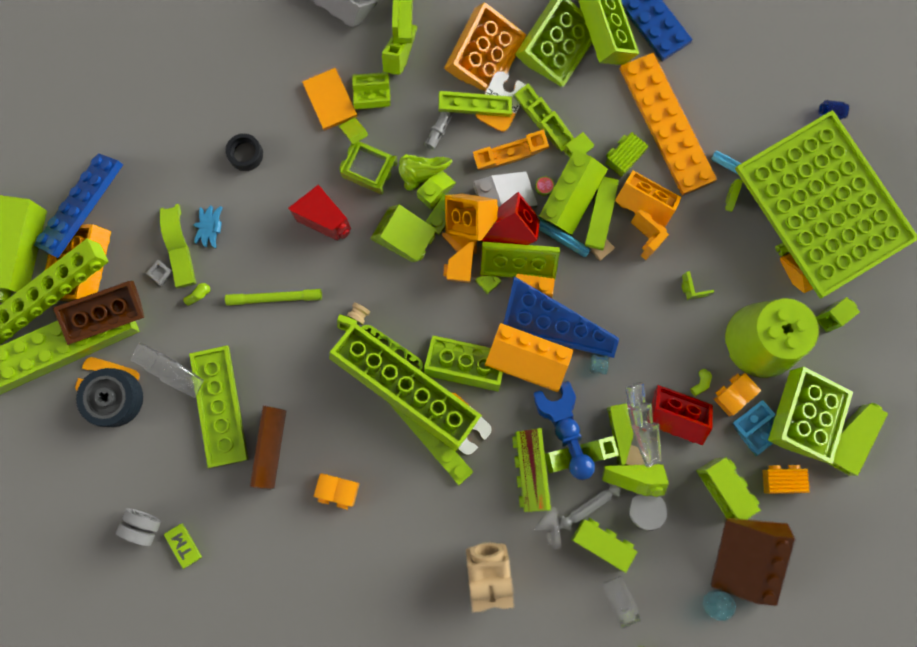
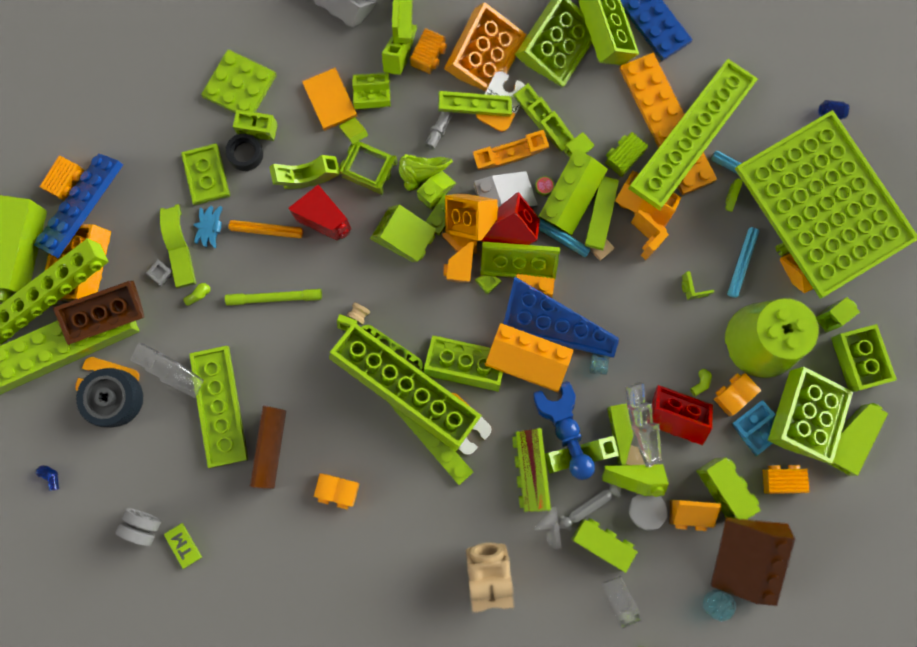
none -> clear blue arm [36,465,59,491]
none -> light orange brick [39,155,84,201]
none -> lime tile [181,143,230,206]
none -> lime plate [201,49,277,113]
none -> light orange axle [229,220,303,239]
none -> lime brick [233,109,278,141]
none -> lime arch [269,155,340,189]
none -> light orange brick [410,28,447,74]
none -> lime plate [628,59,758,211]
none -> light orange slope [669,500,721,531]
none -> medium azure axle [727,227,759,298]
none -> lime brick [831,324,897,392]

